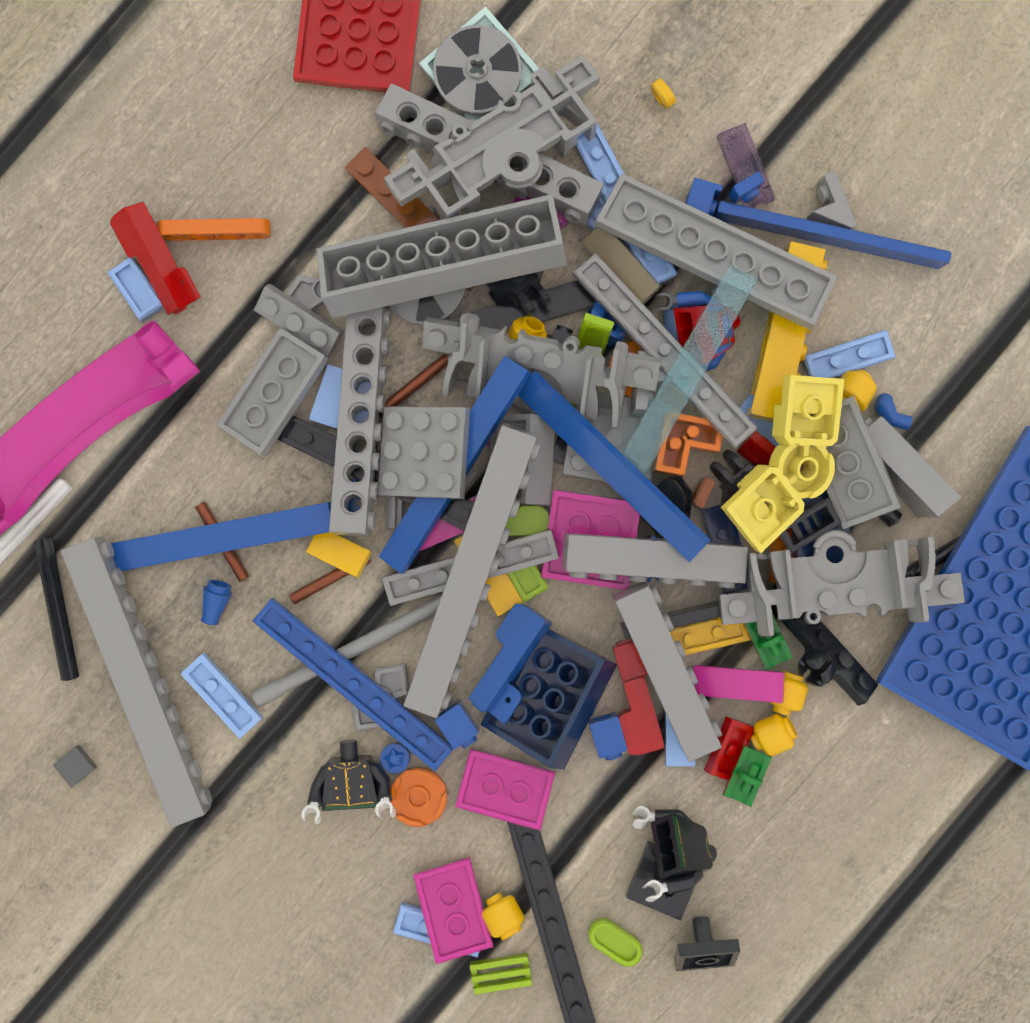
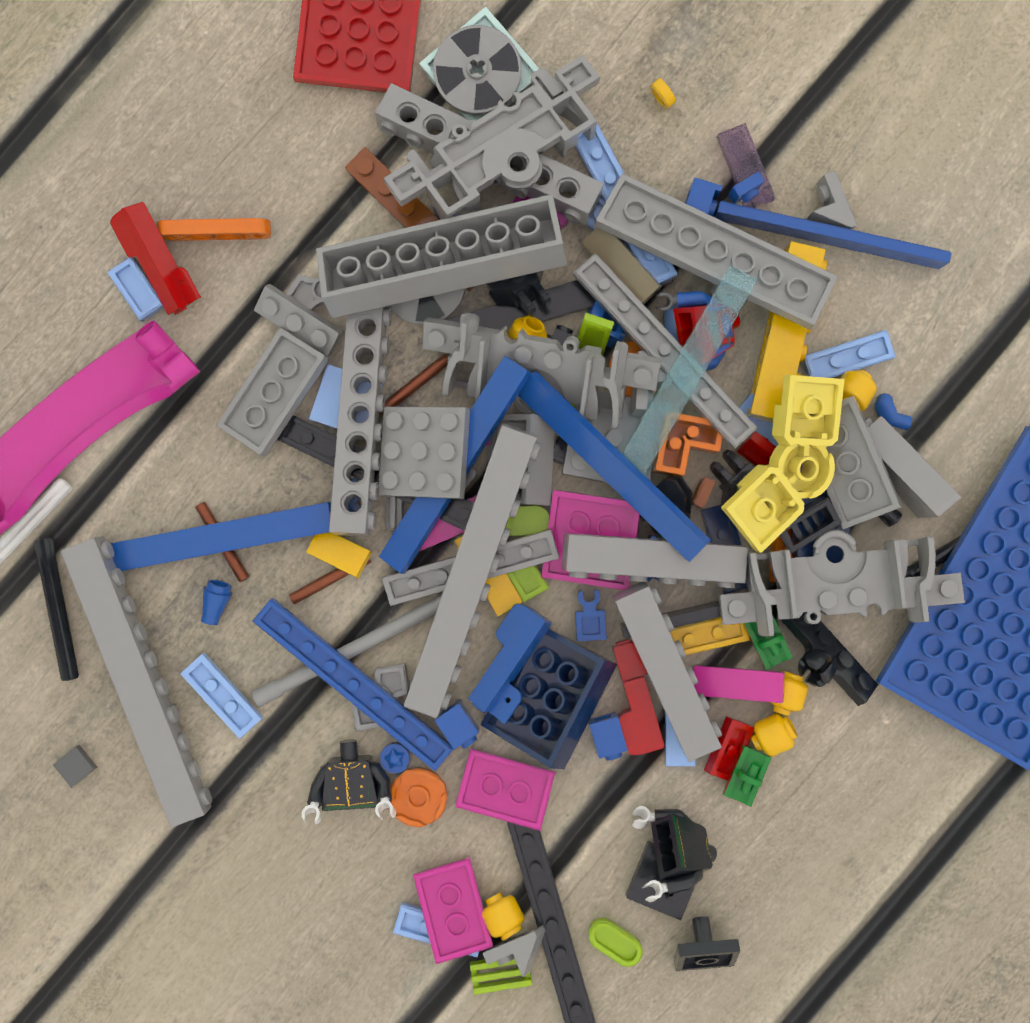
none -> light grey slope [483,925,545,977]
none -> blue plate [575,589,607,642]

